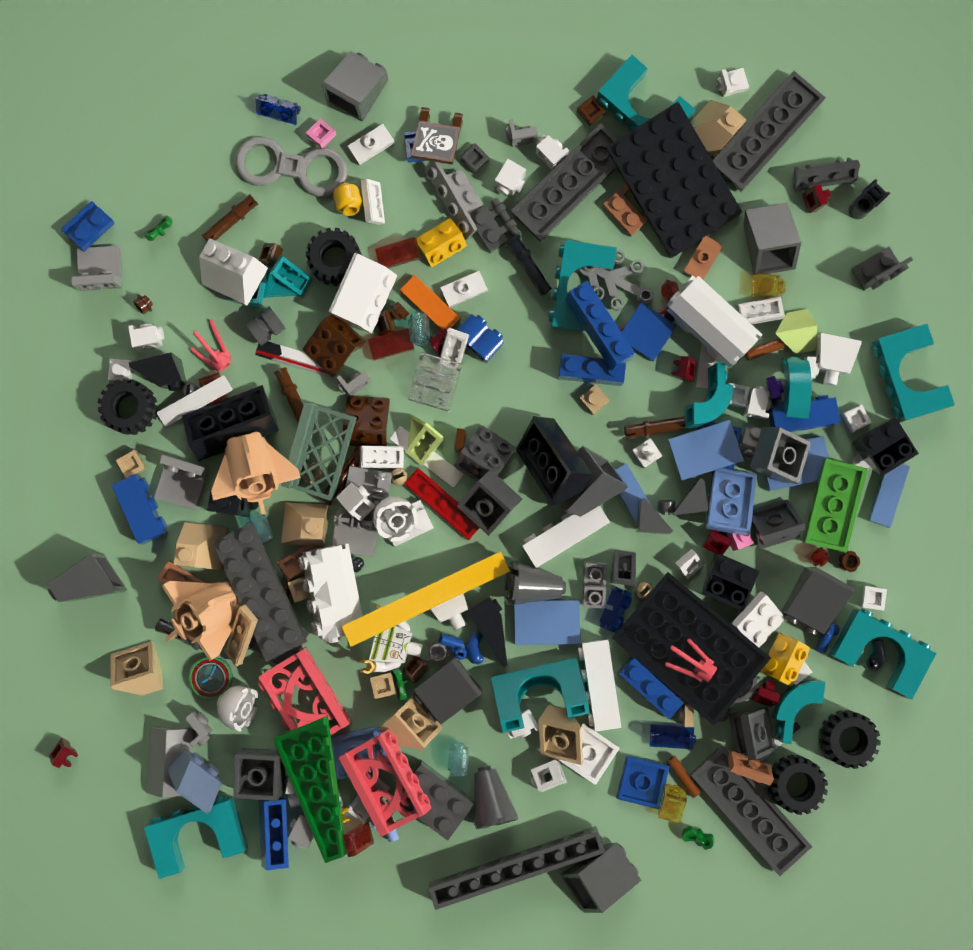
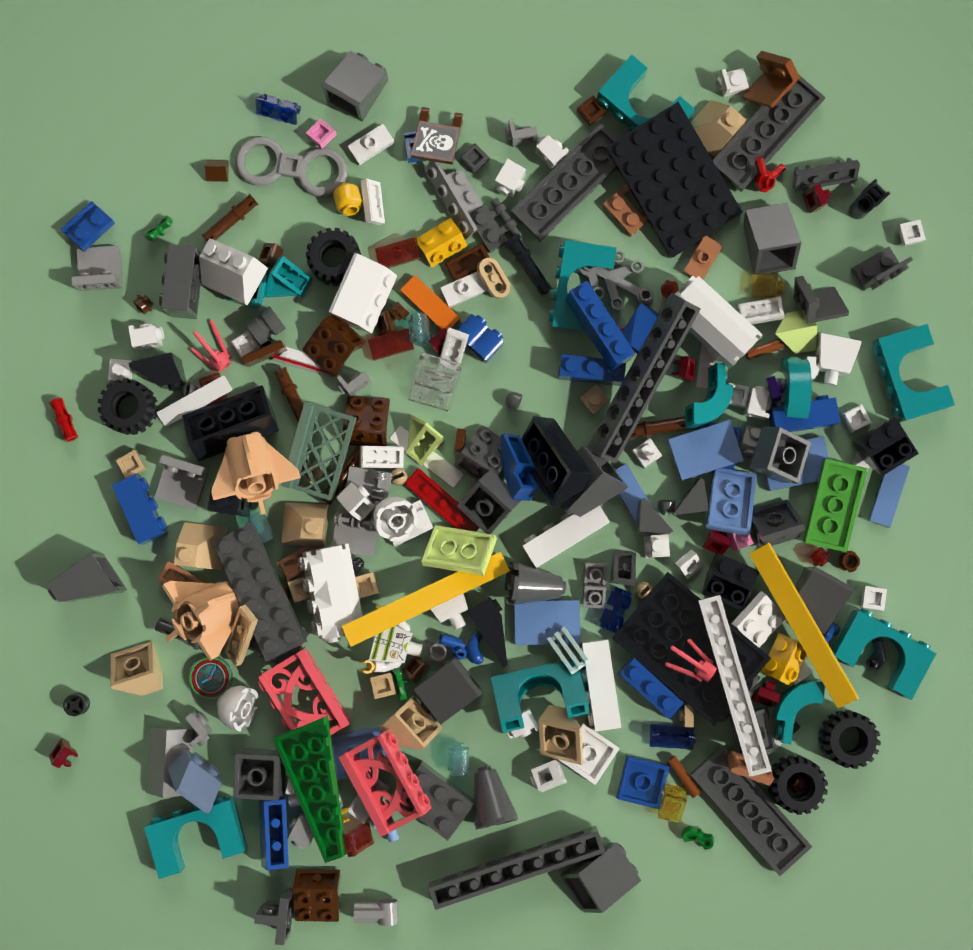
none -> red pin [49,398,78,442]
none -> pearl dark grey wheel [63,693,90,717]
none -> dark grey brick [159,244,201,319]
none -> reddish brown slope [204,160,229,182]
none -> white tile [231,330,261,358]
none -> reddish brown tile [242,340,288,367]
none -> dark grey bracket [254,887,294,945]
none -> reddish brown bracket [293,869,341,922]
none -> light grey piece [354,898,398,926]
none -> tan plate [355,572,379,599]
none -> yellowish green tile [421,525,497,576]
none -> reddish brown tile [445,243,490,281]
none -> tan plate [477,258,510,298]
none -> blue slope [501,433,539,501]
none -> dark grey hinge [506,392,523,411]
none -> light aqua tile [547,626,590,674]
none -> dark grey brick [587,293,701,463]
none -> white brick [643,535,670,558]
none -> white plate [699,595,772,777]
none -> dark orange bracket [743,51,800,108]
none -> yellow tile [749,543,859,708]
none -> red piece [754,156,786,193]
none -> reddish brown plate [787,772,807,793]
none -> dark grey bracket [793,276,849,324]
none -> white plate [897,220,926,246]

